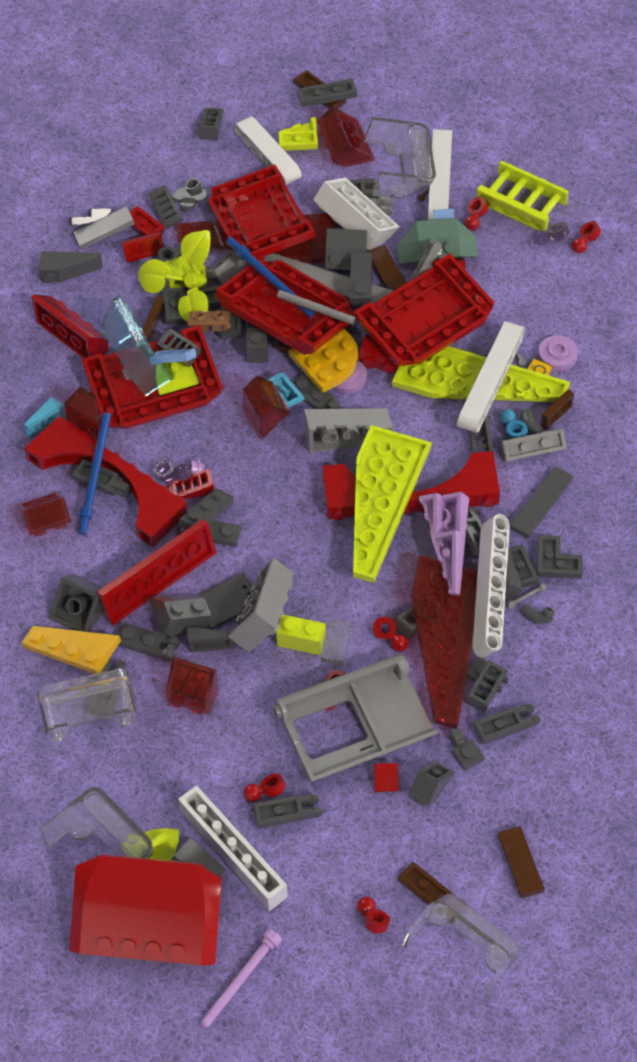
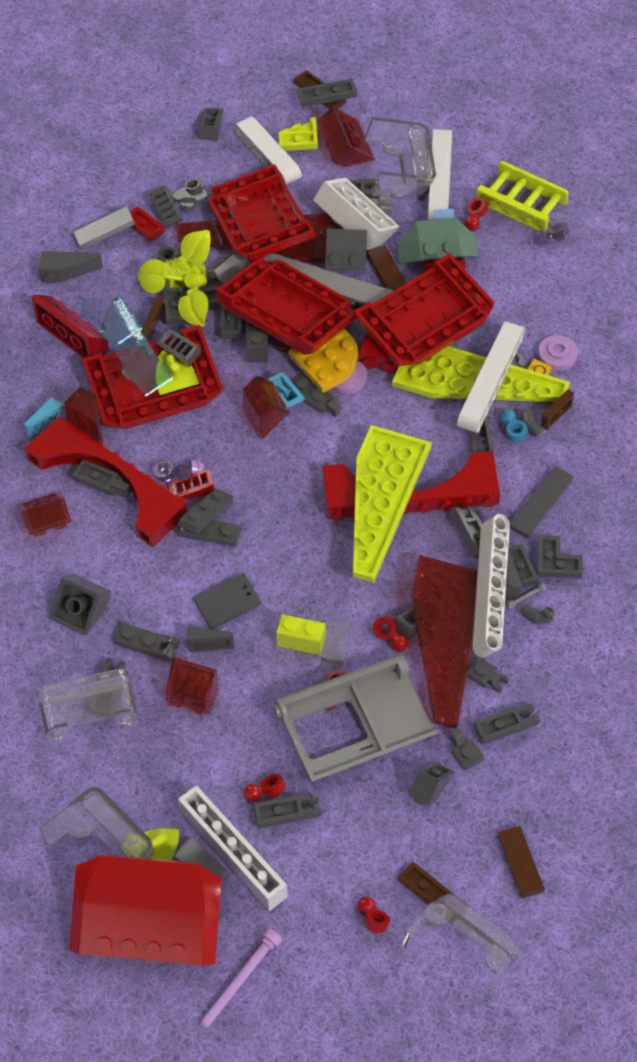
yellow wing [21,626,121,675] -> none
slope [69,208,111,225] -> none
blue bar [78,413,111,535] -> none
red plate [97,519,217,626] -> none
red plate [121,232,164,263] -> none
light blue tile [149,349,196,363] -> none
dark grey slope [149,594,211,636] -> none
medium nougat hinge [188,310,231,332] -> none
blue bar [226,237,316,318] -> none
light grey wedge [228,557,294,652] -> none
light grey bar [277,290,356,325] -> none
light grey wedge [304,408,393,454] -> none
dark grey slope [350,252,373,310] -> none
red slope [374,763,399,792] -> none
light grey hinge [410,238,442,281] -> none
lavender wedge [419,492,469,596] -> none
dark grey slope [465,660,508,712] -> none
light grey tile [500,428,567,462] -> none
red plate [571,221,601,253] -> none

